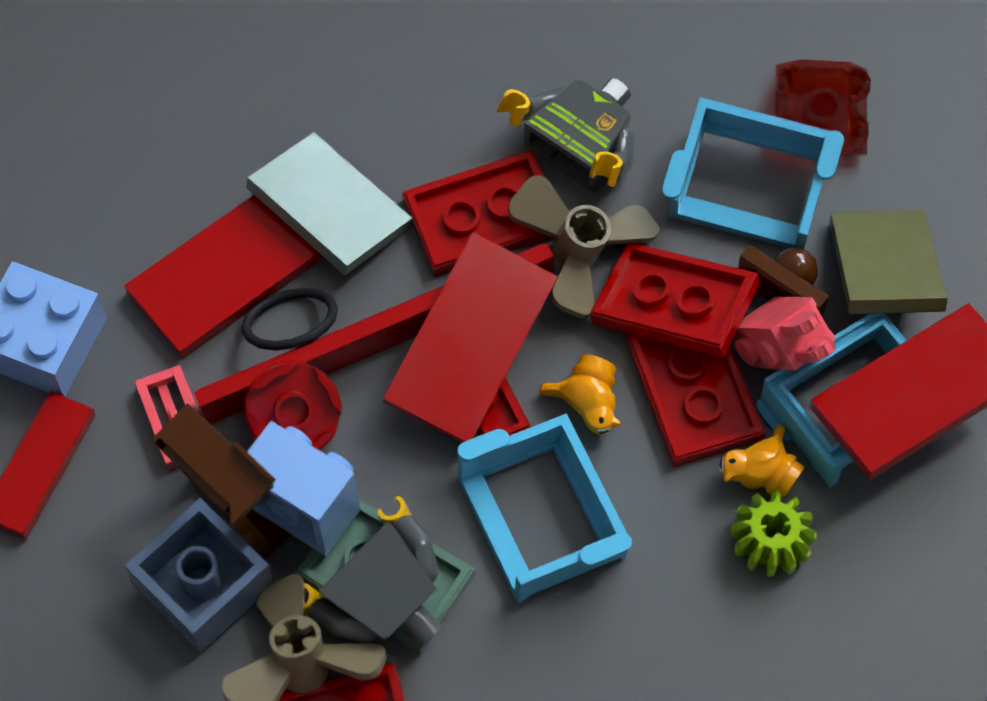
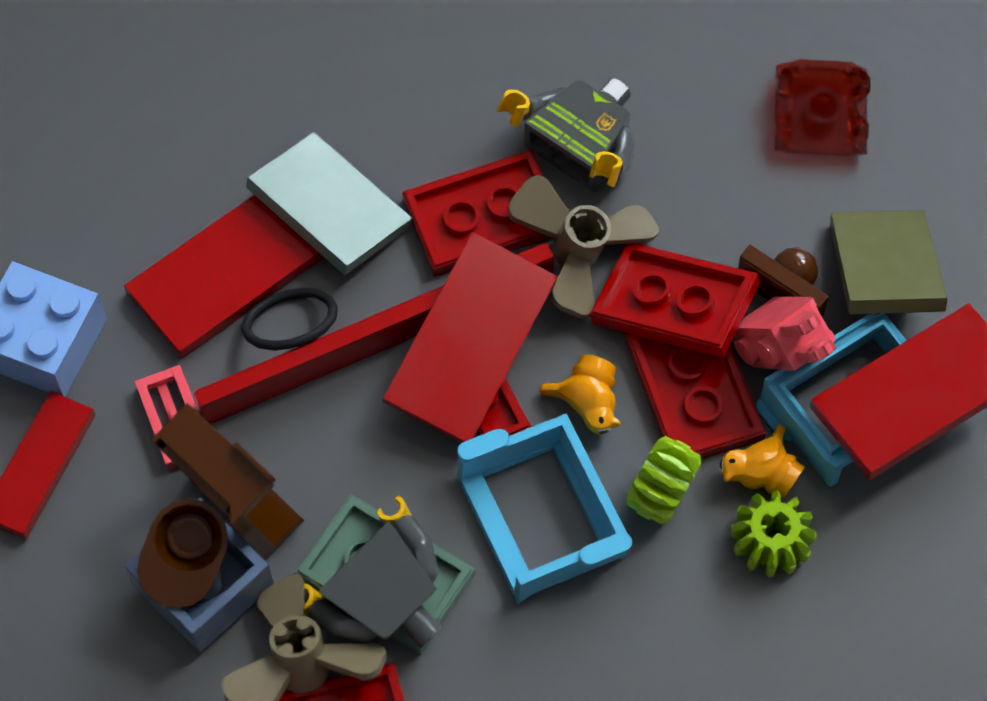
red tile [243,361,342,451] -> none
light blue brick [247,421,360,556] -> none
medium azure piece [662,97,844,249] -> none
none -> reddish brown cap [137,498,228,608]
none -> lime gear [626,436,701,525]

